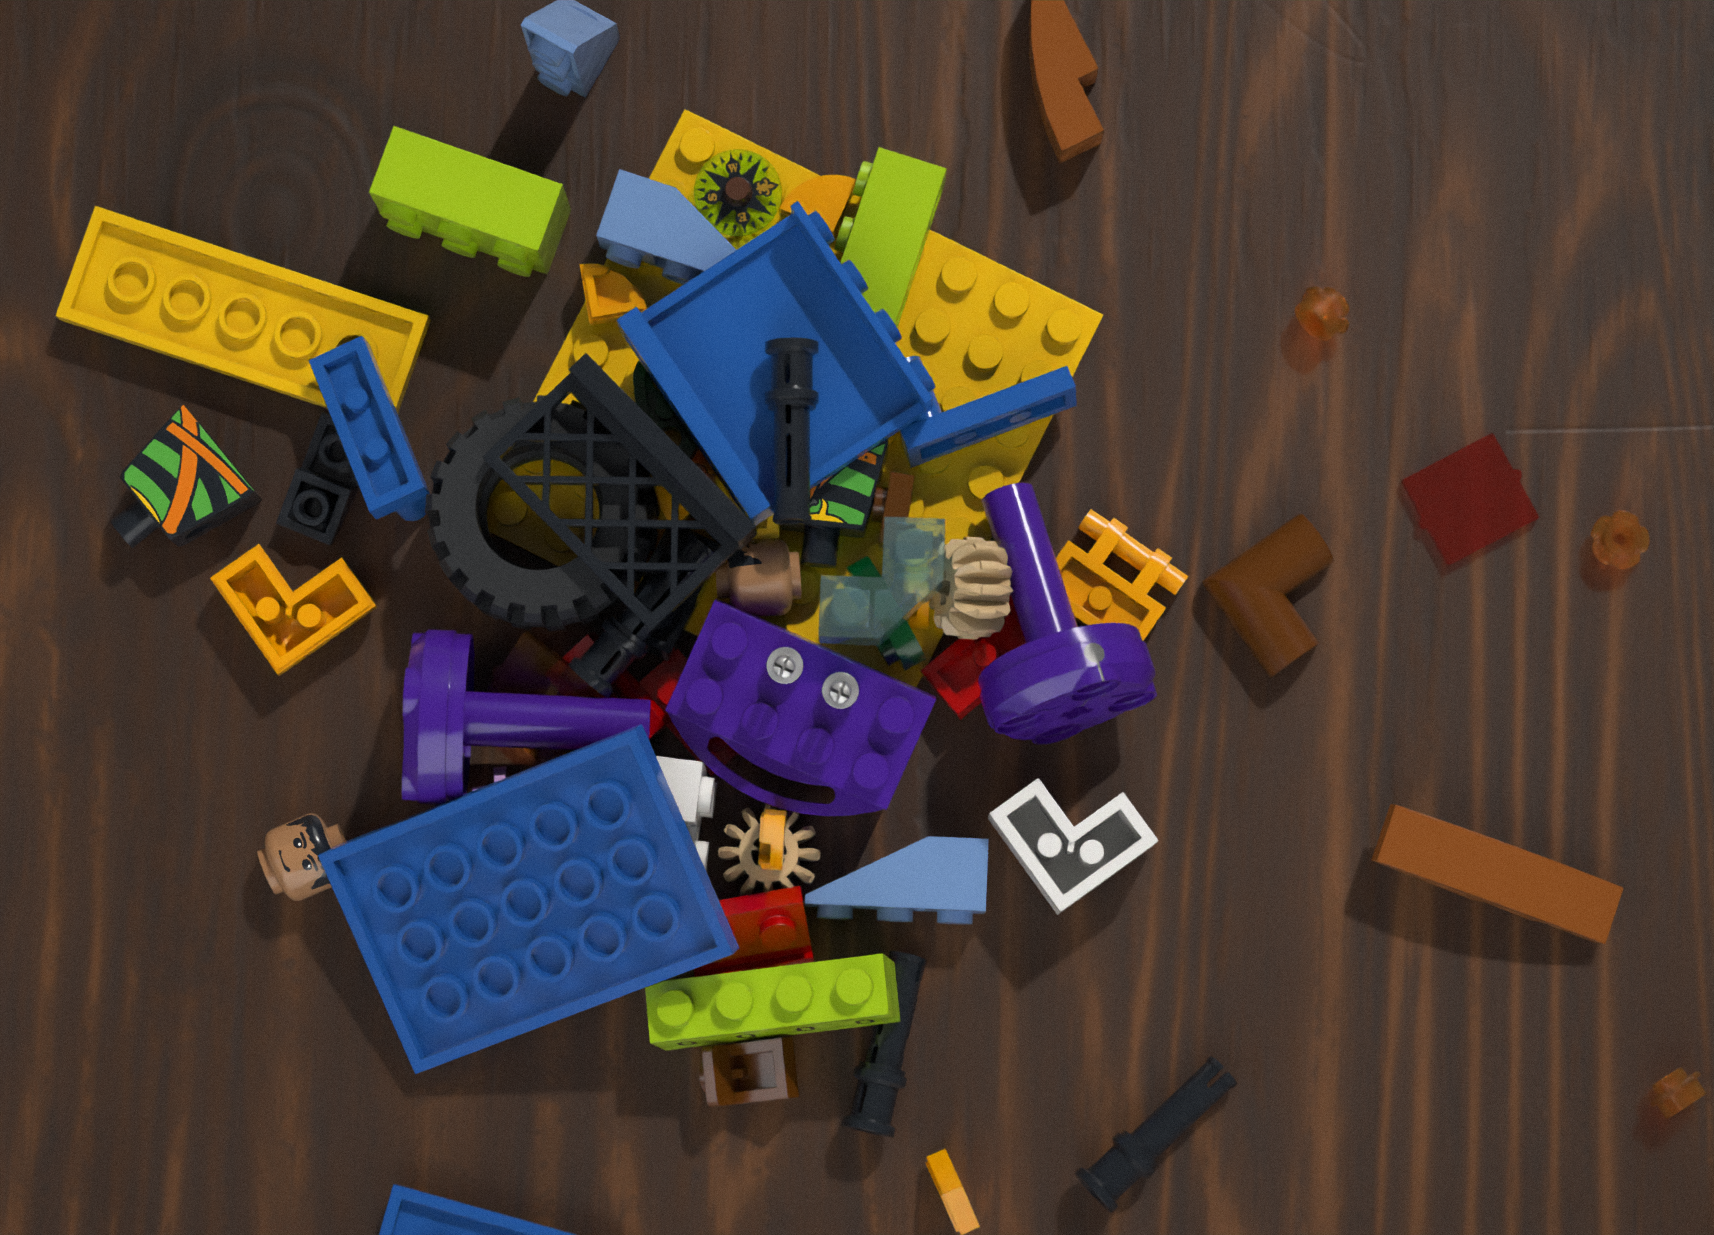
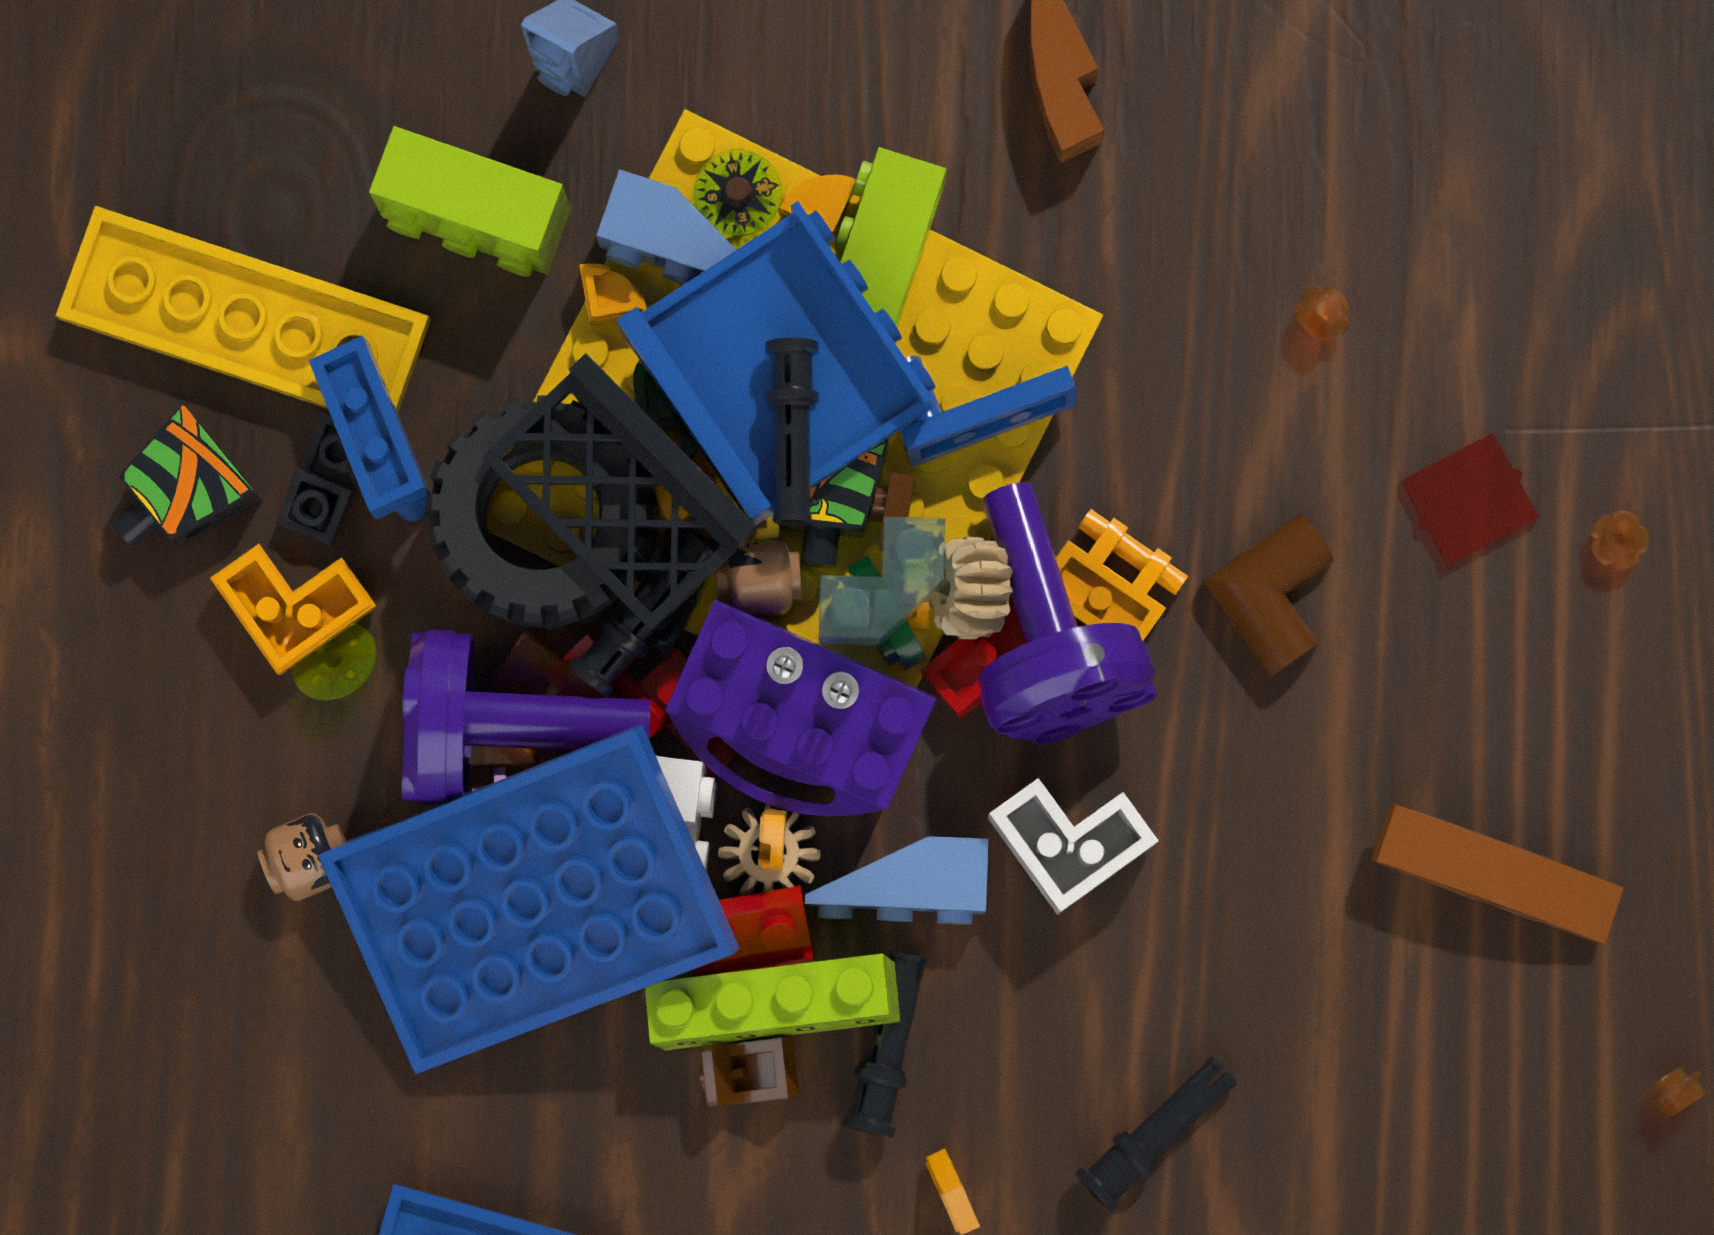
none -> clear neon green piece [292,623,376,701]

